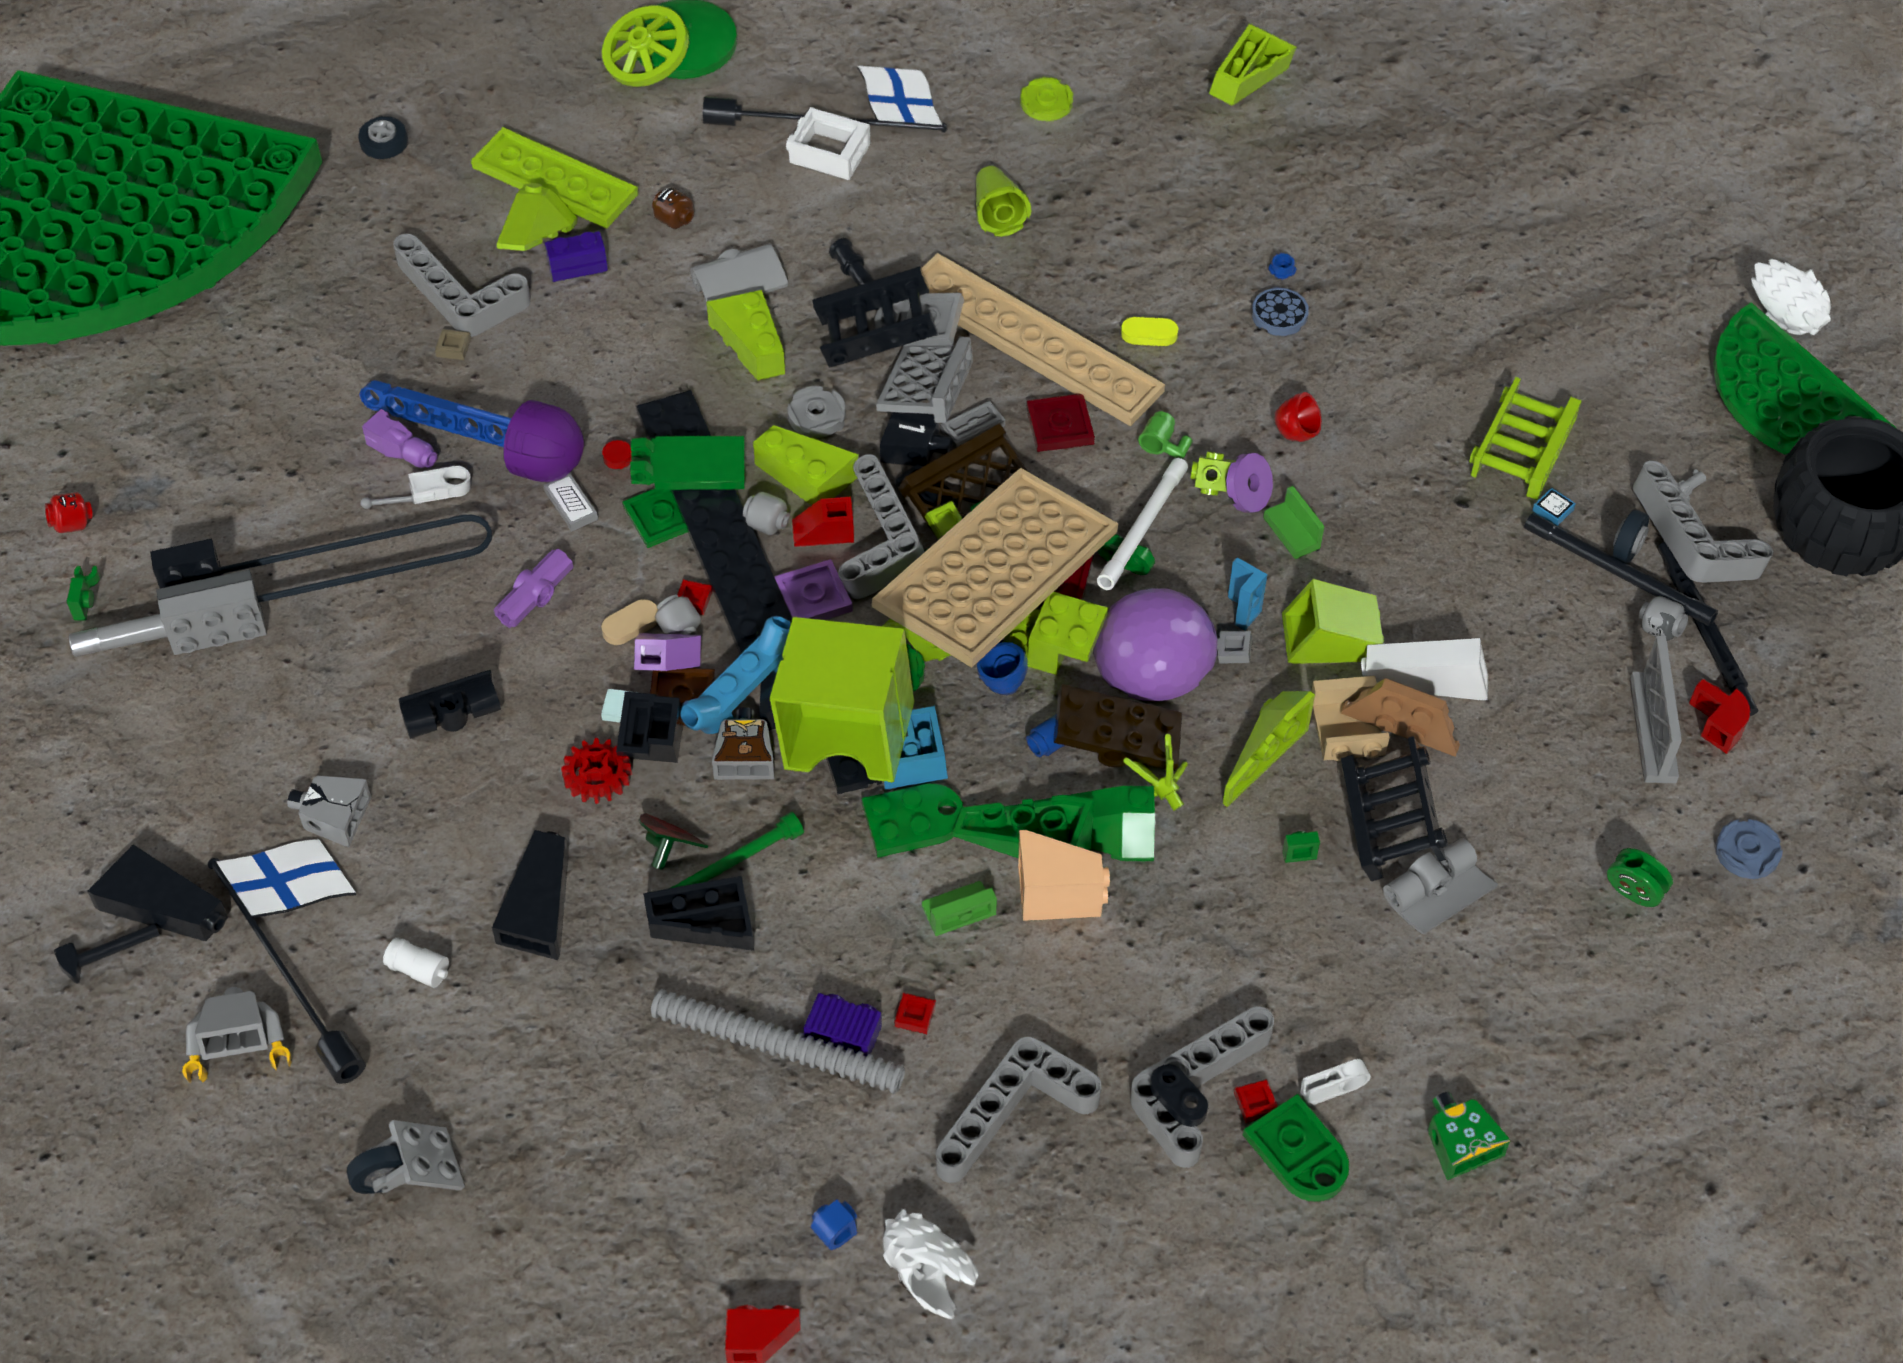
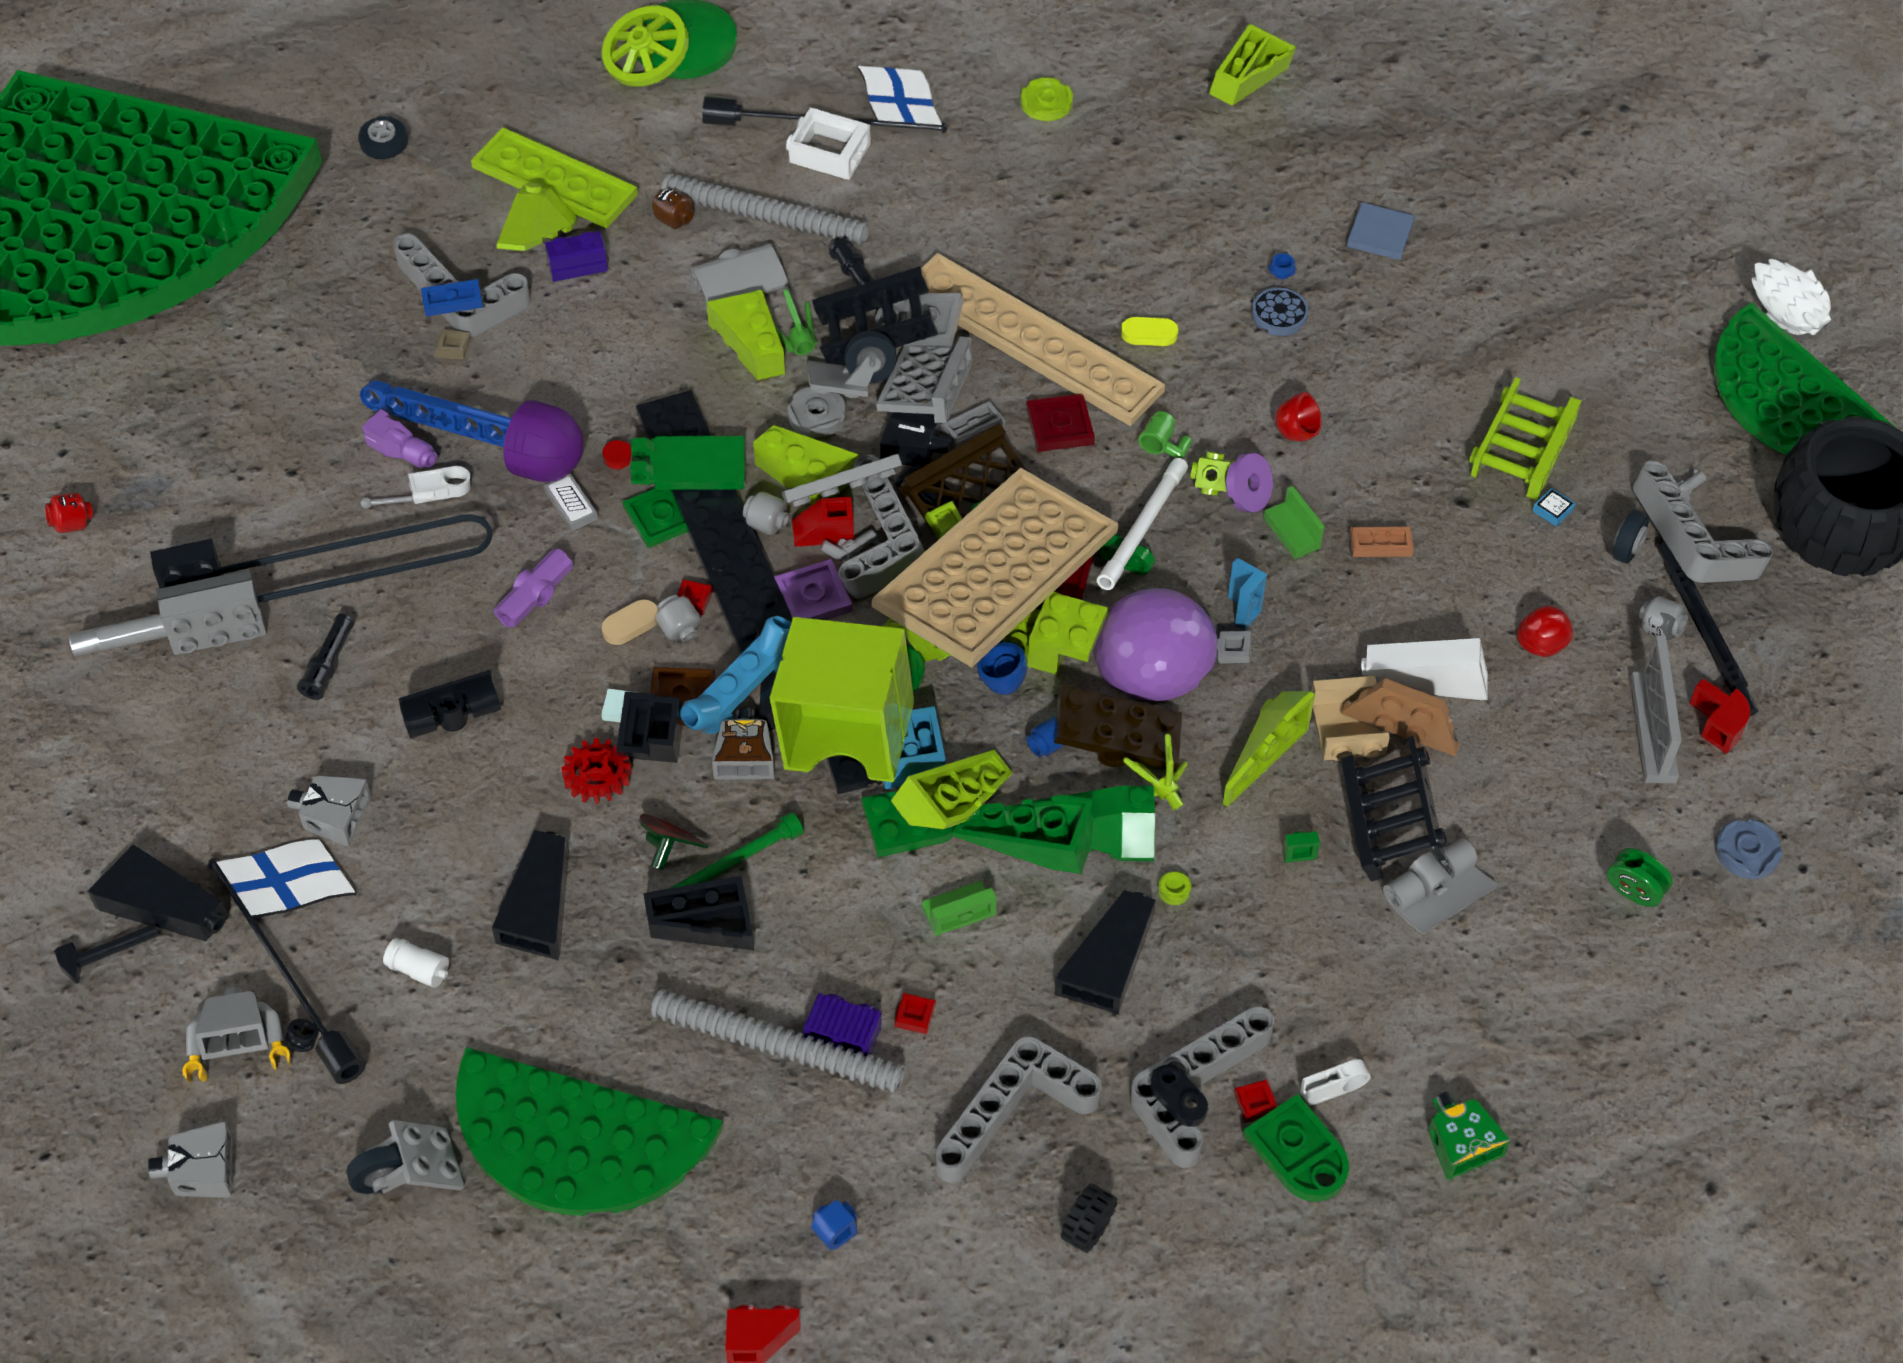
green plate [67,566,100,620] -> none
medium lavender slope [634,633,701,671] -> none
white head [883,1209,978,1319] -> none
lime cone [976,166,1031,237] -> none
light nougat slope [1018,830,1110,921] -> none
lime slope [1282,579,1384,664] -> none
black piece [1524,513,1718,626] -> none
none -> light grey torso [148,1122,232,1198]
none -> black bush [285,1019,319,1052]
none -> black pin [297,614,354,700]
none -> blue plate [421,279,483,317]
none -> green plate [456,1047,723,1216]
none -> light grey piece [662,173,869,246]
none -> bright green plant [774,289,818,356]
none -> light grey plate [782,454,902,507]
none -> plate [806,331,897,398]
none -> light grey piece [820,530,879,563]
none -> lime wedge [891,750,1013,829]
none -> black slope [1055,890,1156,1015]
none -> black tyre [1060,1183,1118,1253]
none -> lime tile [1158,871,1191,905]
none -> sand blue tile [1347,203,1415,260]
none -> nougat plate [1349,527,1414,557]
none -> red hat [1516,605,1573,657]

